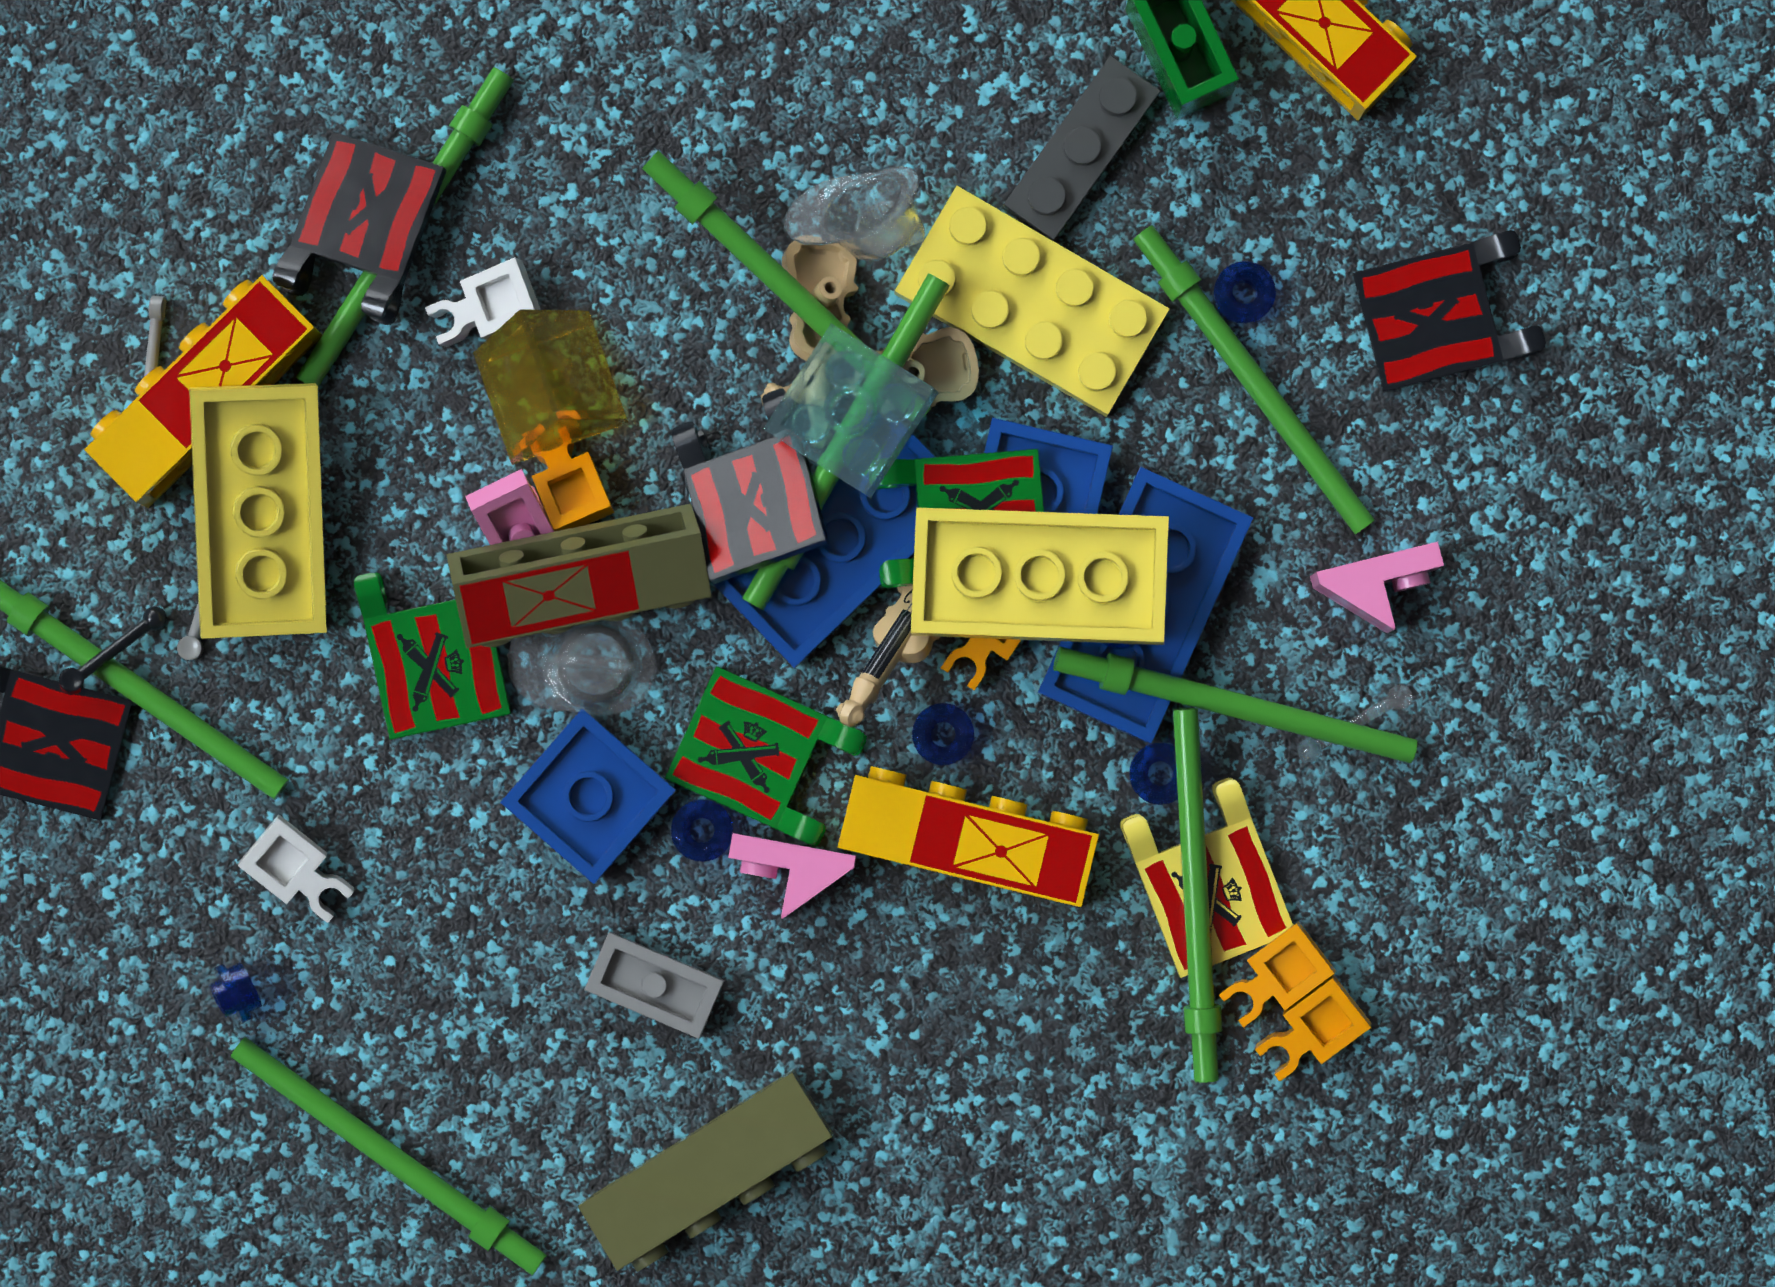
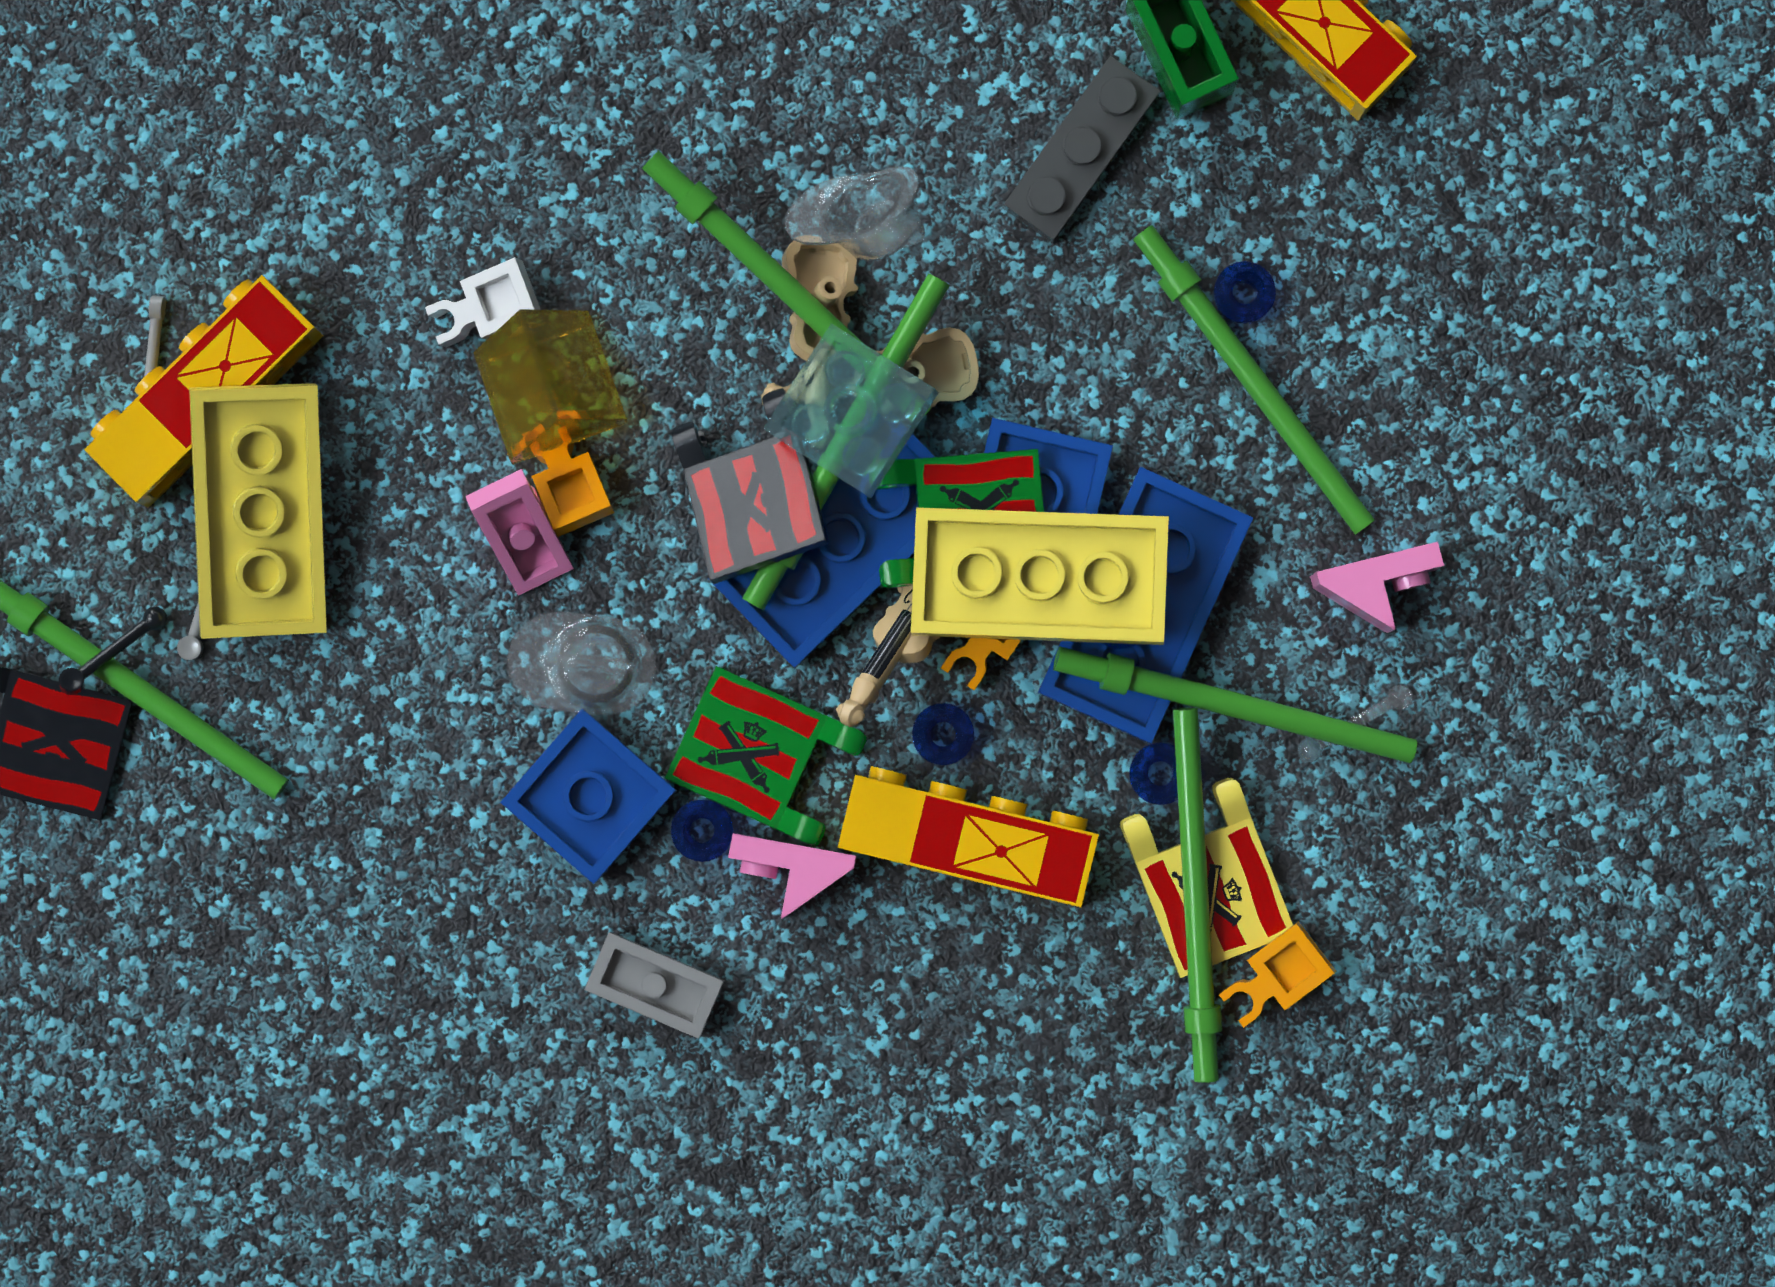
clear blue plate [208,962,262,1023] -> none
bright green bar [231,1037,547,1276] -> none
white plate [238,814,354,923] -> none
black flag [272,132,447,325] -> none
bright green bar [295,67,514,387] -> none
flag [354,572,512,740] -> none
olive brick [446,503,712,648] -> none
olive brick [578,1069,833,1272] -> none
light yellow plate [895,186,1170,417] -> none
light orange plate [1255,974,1372,1081] -> none
flag [1353,230,1546,393] -> none

